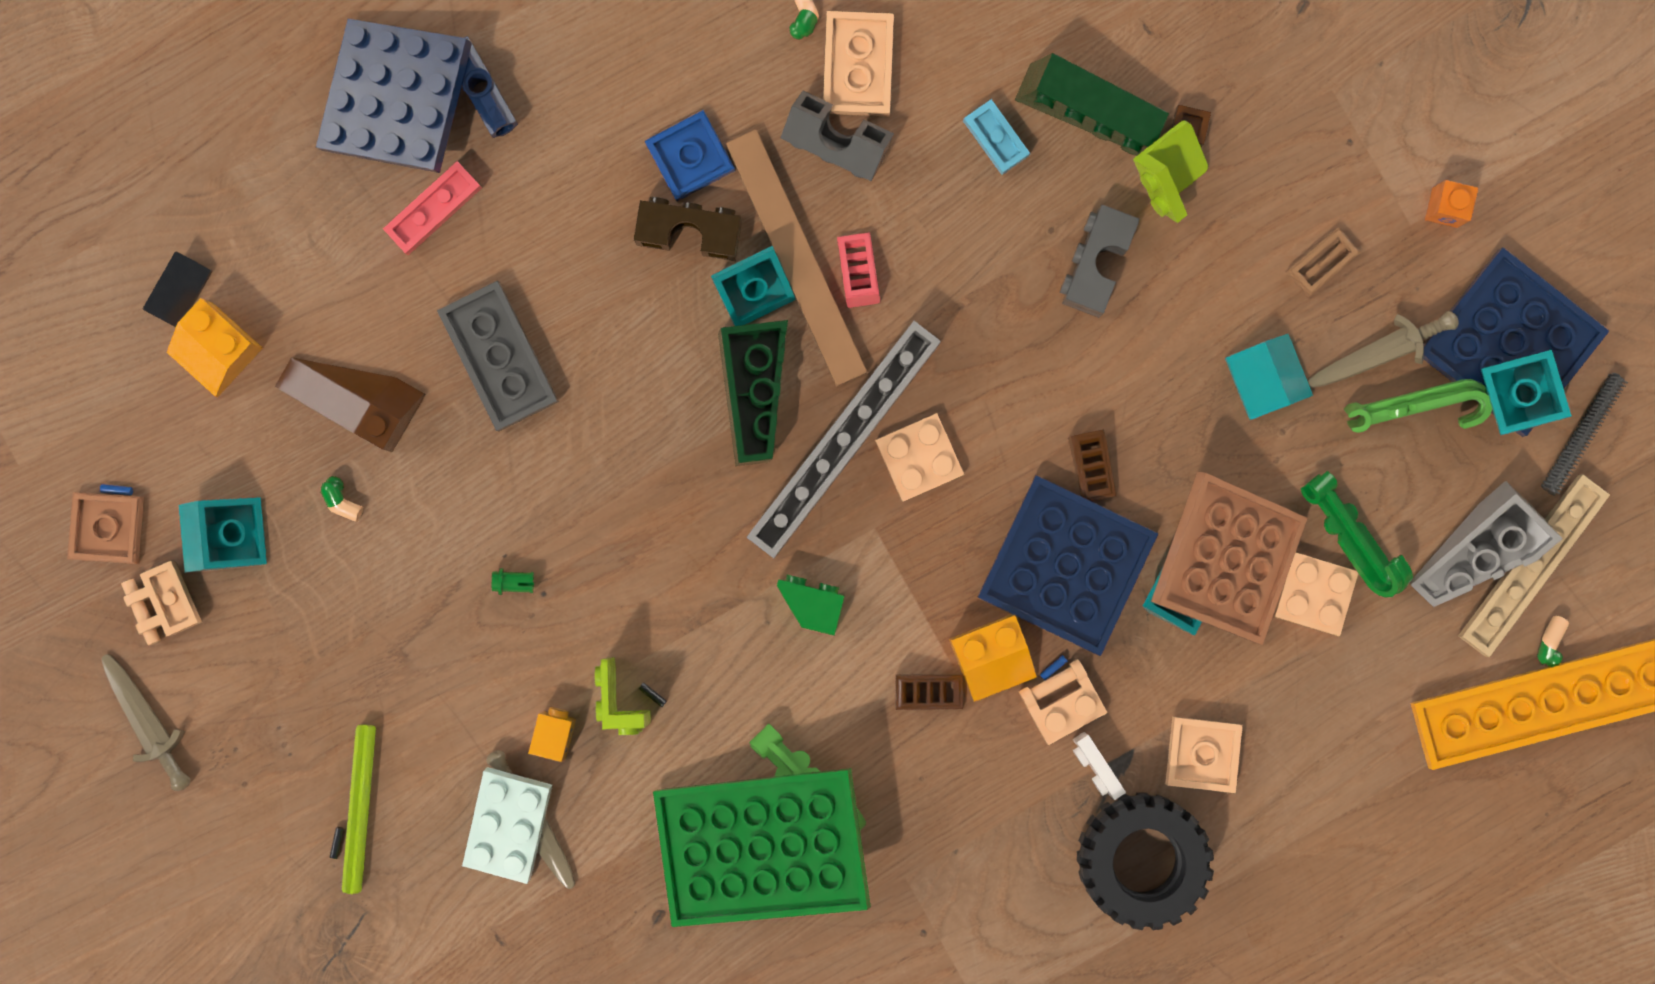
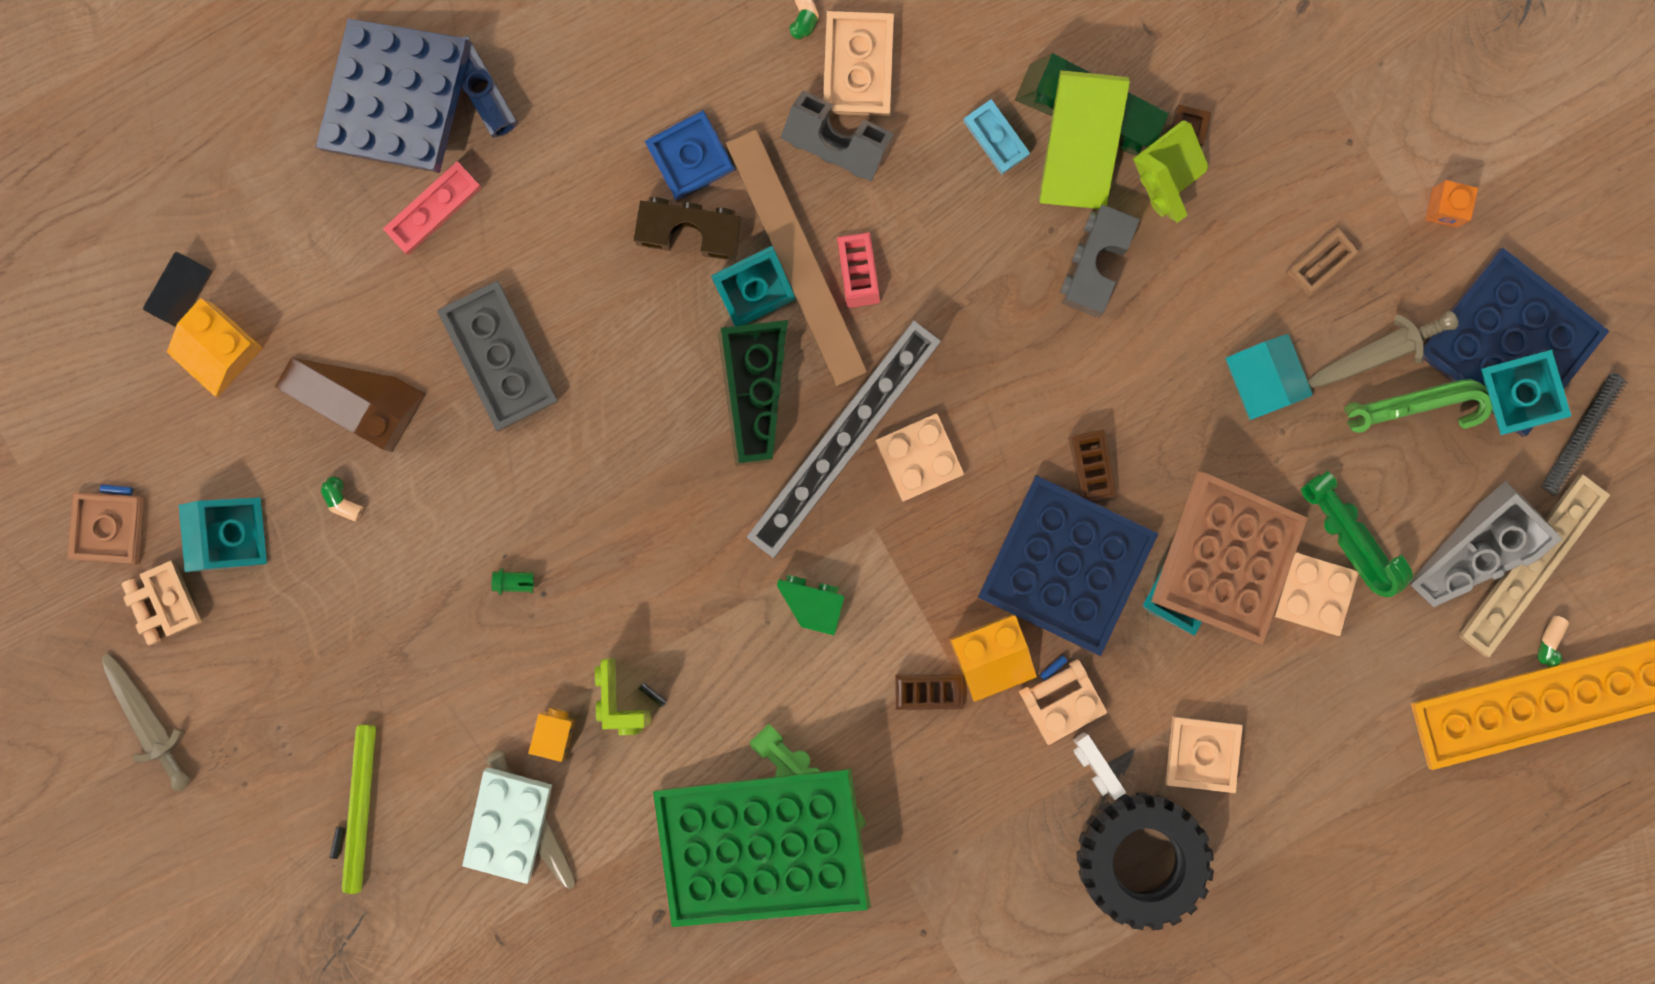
none -> lime tile [1039,70,1130,209]

